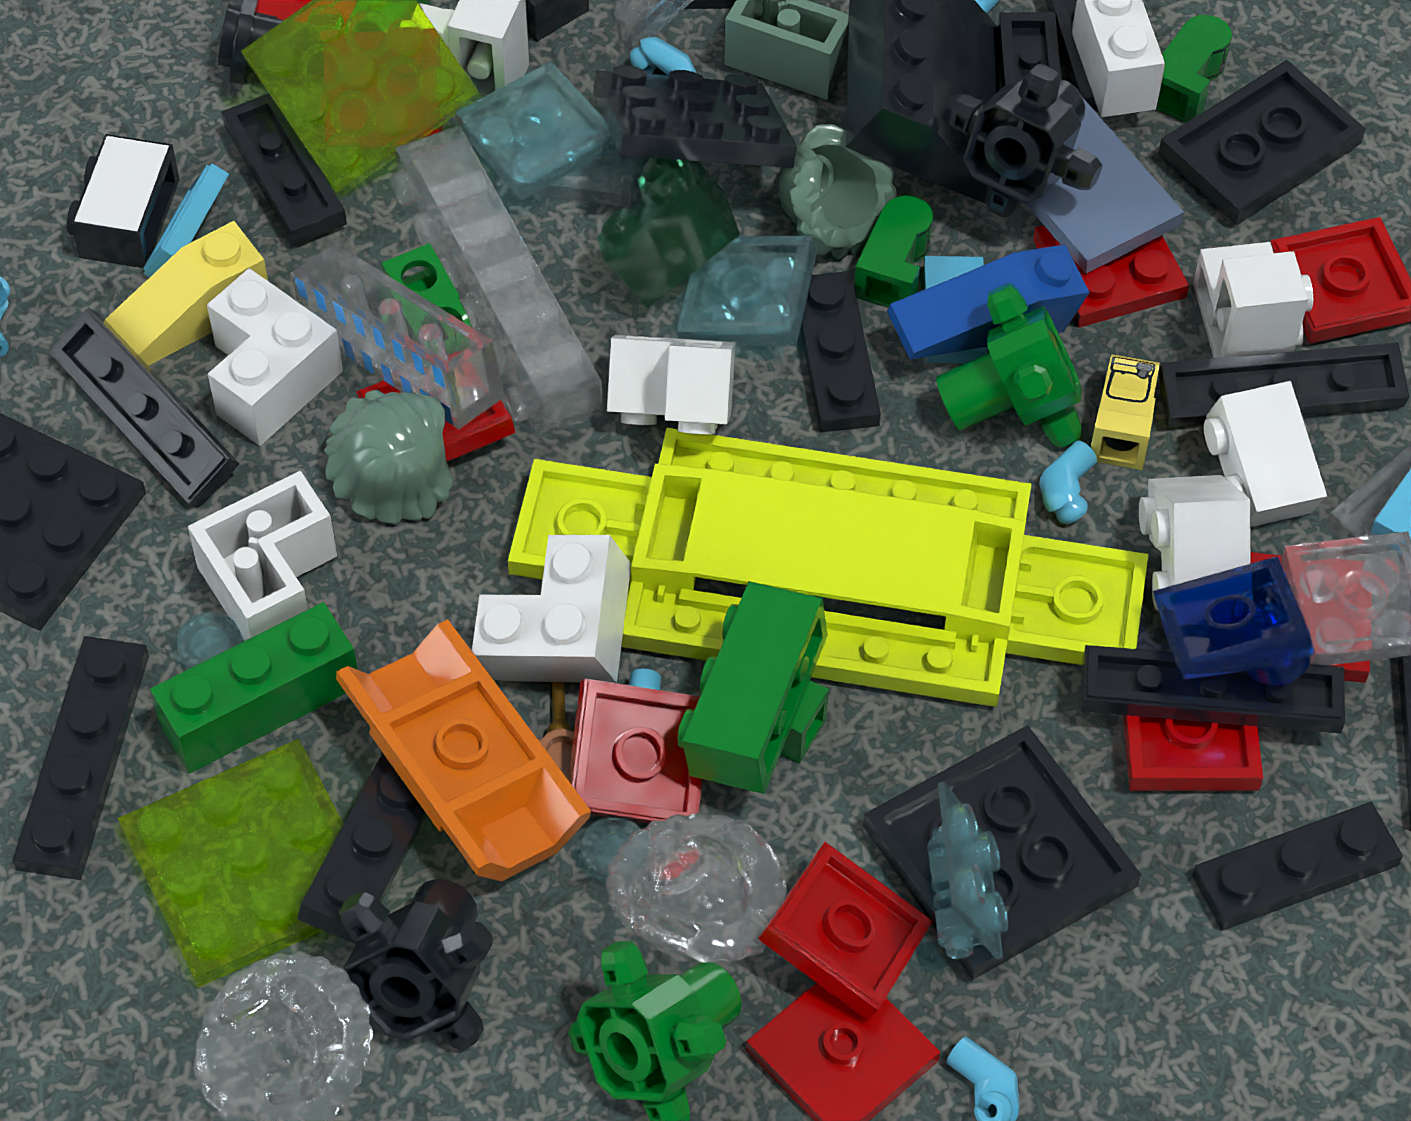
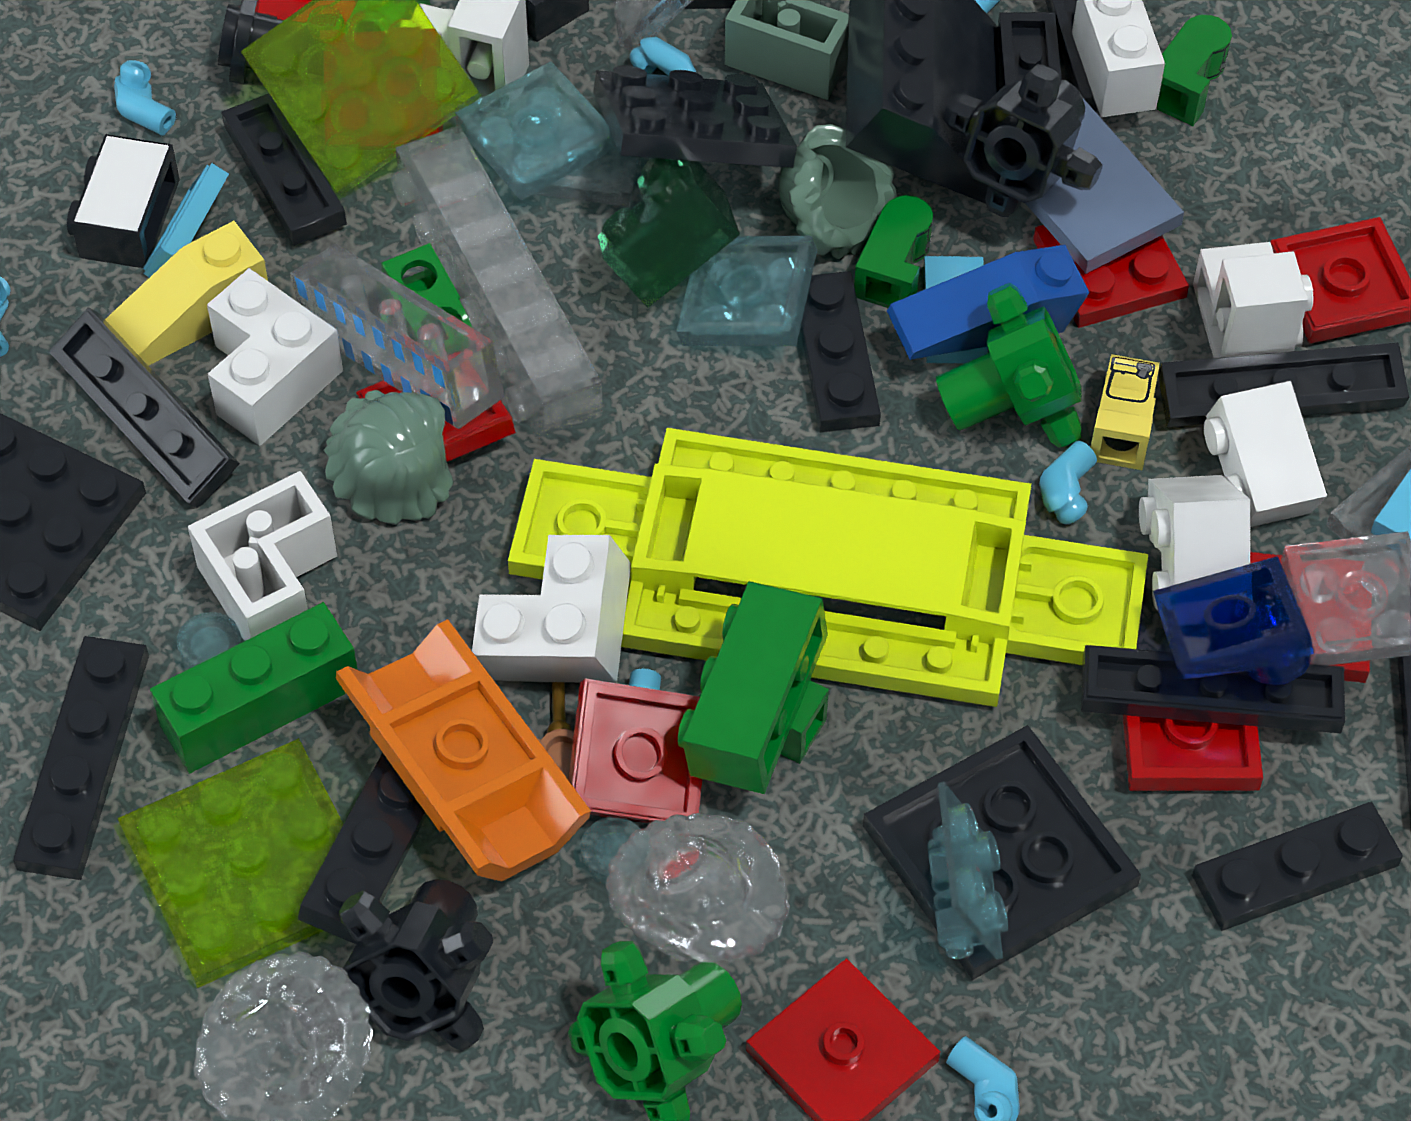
white brick [607,335,736,434] -> none
red plate [758,841,933,1021] -> none
black plate [1158,60,1366,225] -> none
none -> medium azure arm [114,60,176,136]

